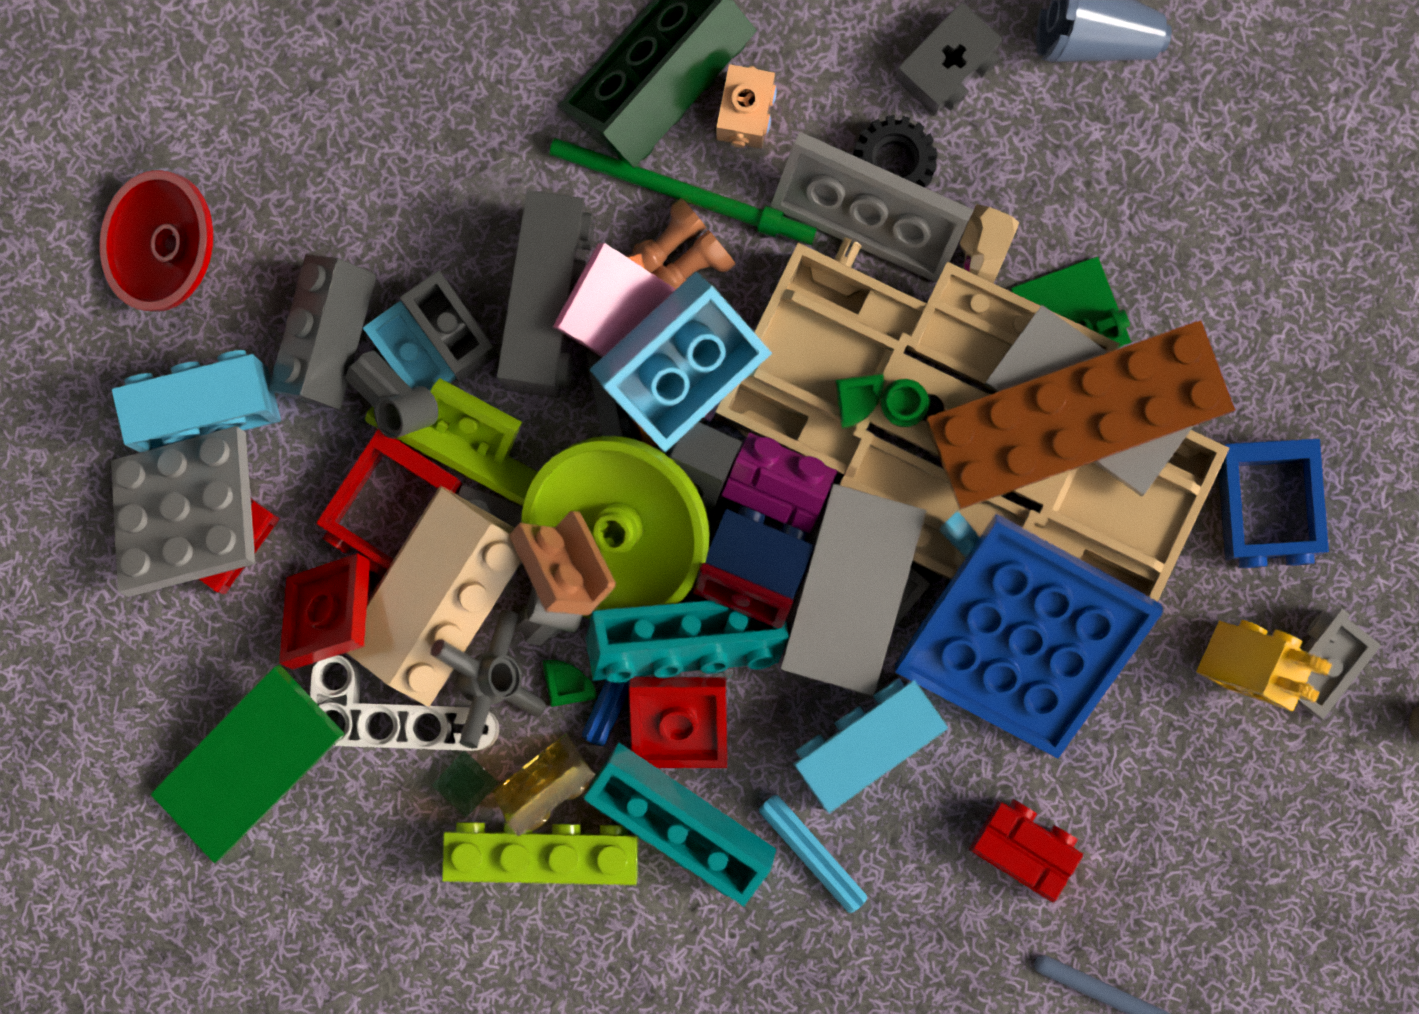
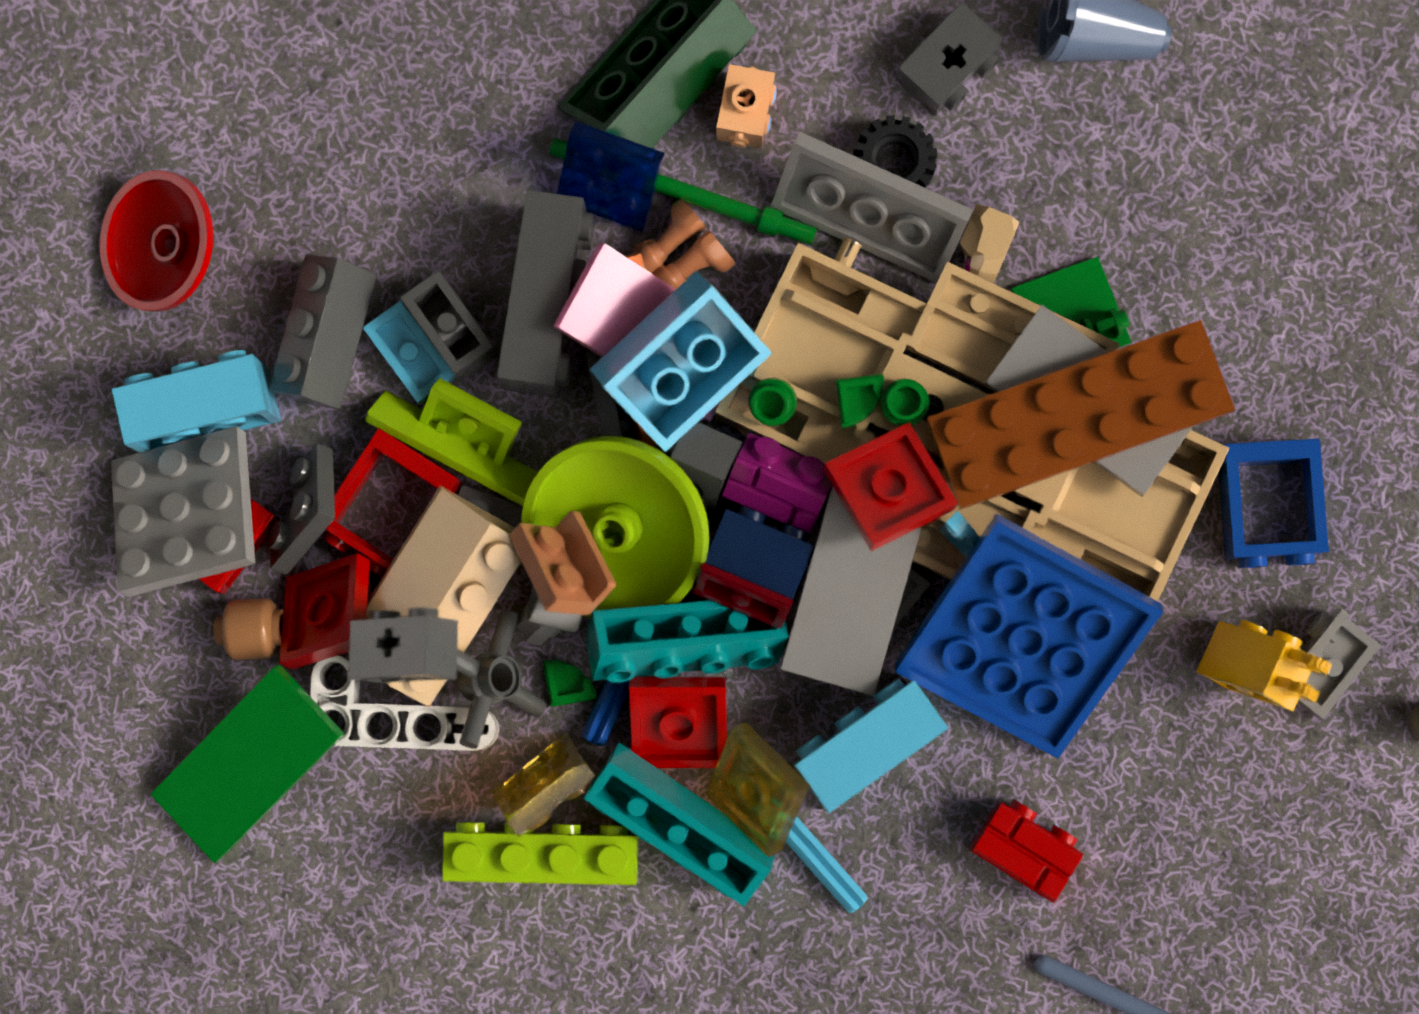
dark grey piece [345,351,438,439] -> none
clear green tile [431,750,500,818] -> none
none -> medium nougat head [214,598,284,661]
none -> dark grey plate [266,443,335,575]
none -> dark grey brick [349,608,458,683]
none -> clear blue plate [557,121,665,232]
none -> clear yellow plate [706,722,810,857]
none -> green plate [748,377,797,426]
none -> red plate [823,422,958,551]

